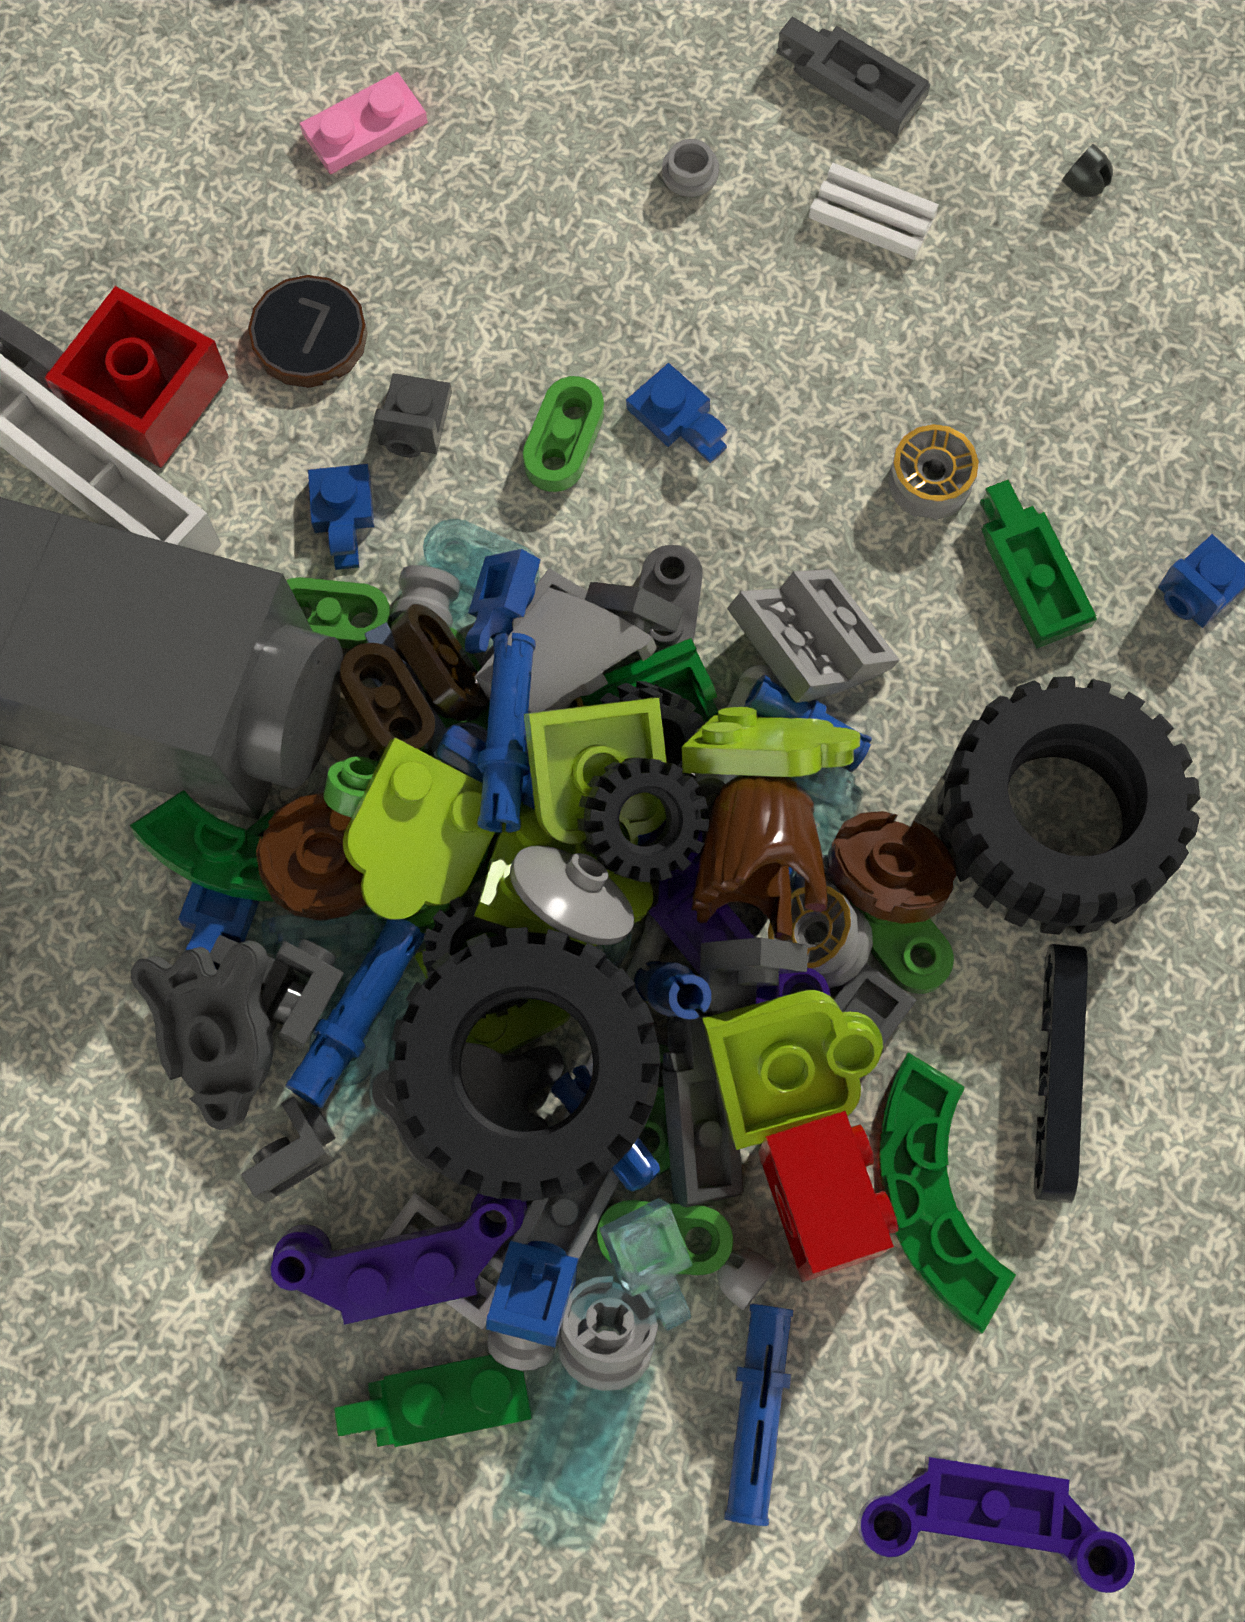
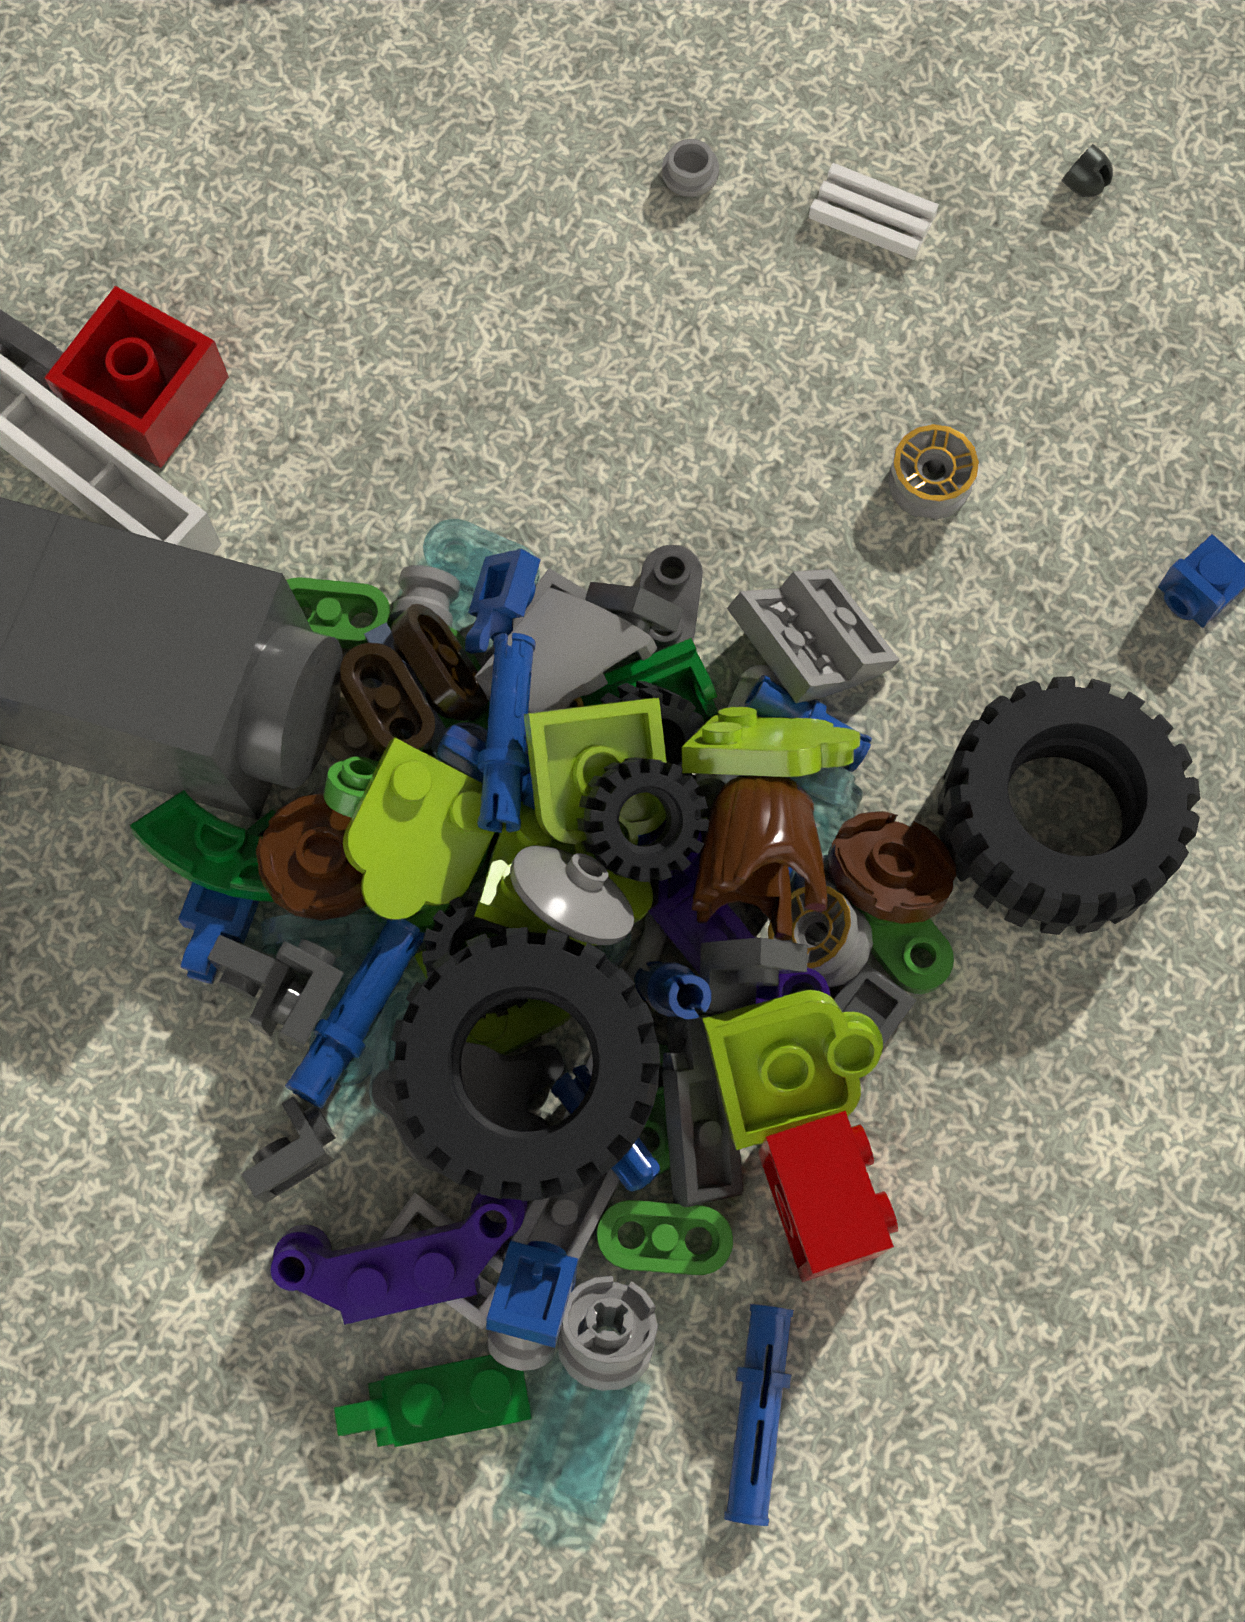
dark grey tile [131,940,274,1130] -> none
black tile [248,275,368,388] -> none
bright pink plate [300,72,428,175] -> none
blue plate [308,464,375,570] -> none
dark grey bracket [373,373,452,458] -> none
bright green plate [523,376,604,492] -> none
clear light blue plate [599,1198,693,1331] -> none
blue plate [626,363,727,463] -> none
light grey hinge [717,1249,776,1311] -> none
dark grey hinge [776,16,931,136] -> none
dark purple plate [858,1456,1135,1593] -> none
green tile [879,1052,1016,1334] -> none
green hinge [980,479,1097,649] -> none
black beam [1033,944,1088,1203] -> none

